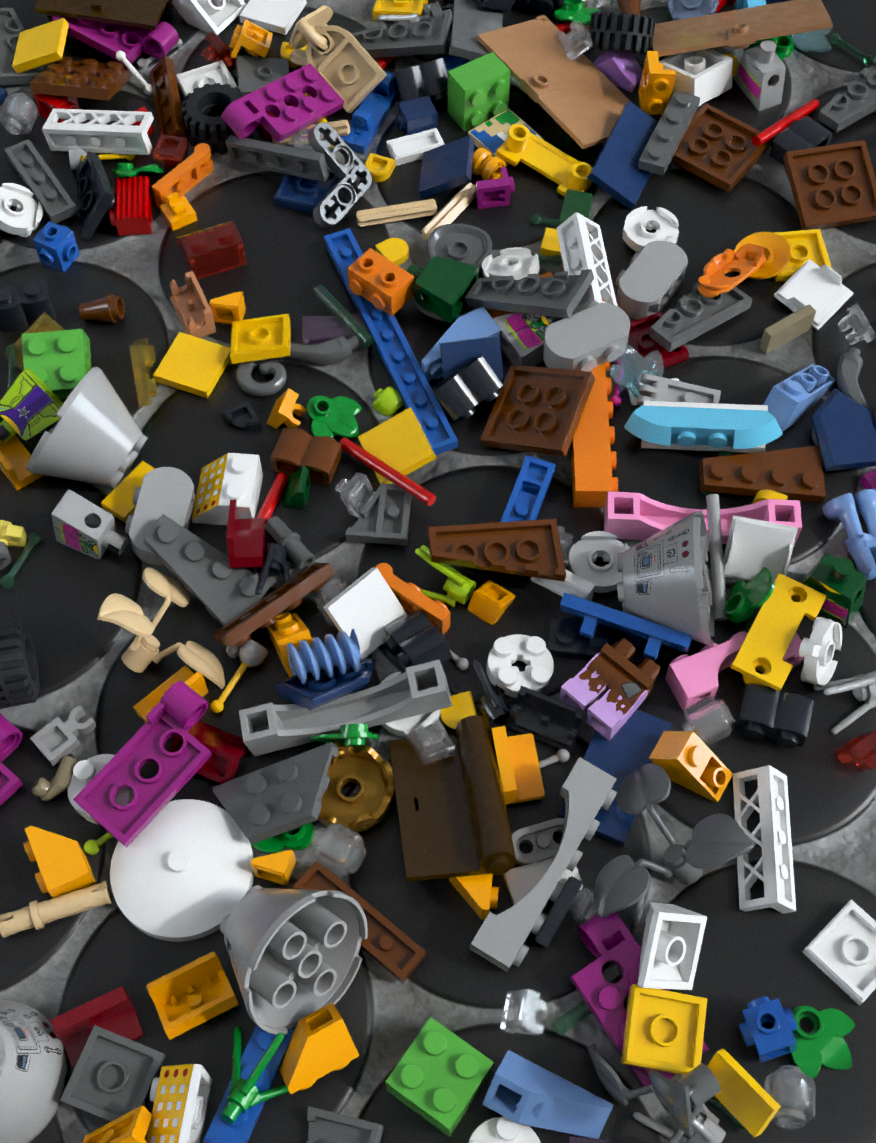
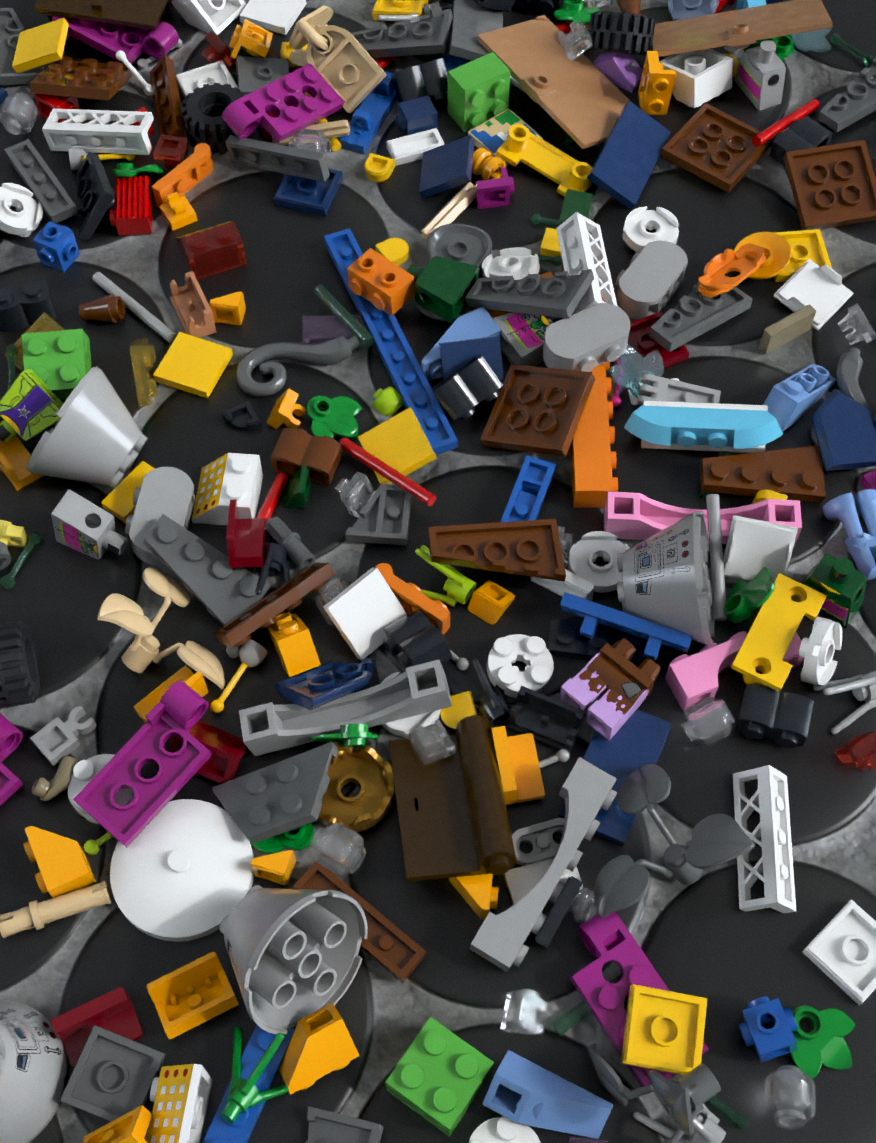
yellow tile [230,314,291,364] -> none
medium blue piece [286,629,361,684] -> none
dark grey beam [308,122,372,228] -> none
tan axle [356,199,437,227] -> none
dark grey plate [638,90,700,176] -> none
white slope [638,902,707,990] -> none
light orange slope [649,731,733,802] -> none
yellow tile [707,1049,781,1138] -> none
none -> light grey bar [92,272,176,342]

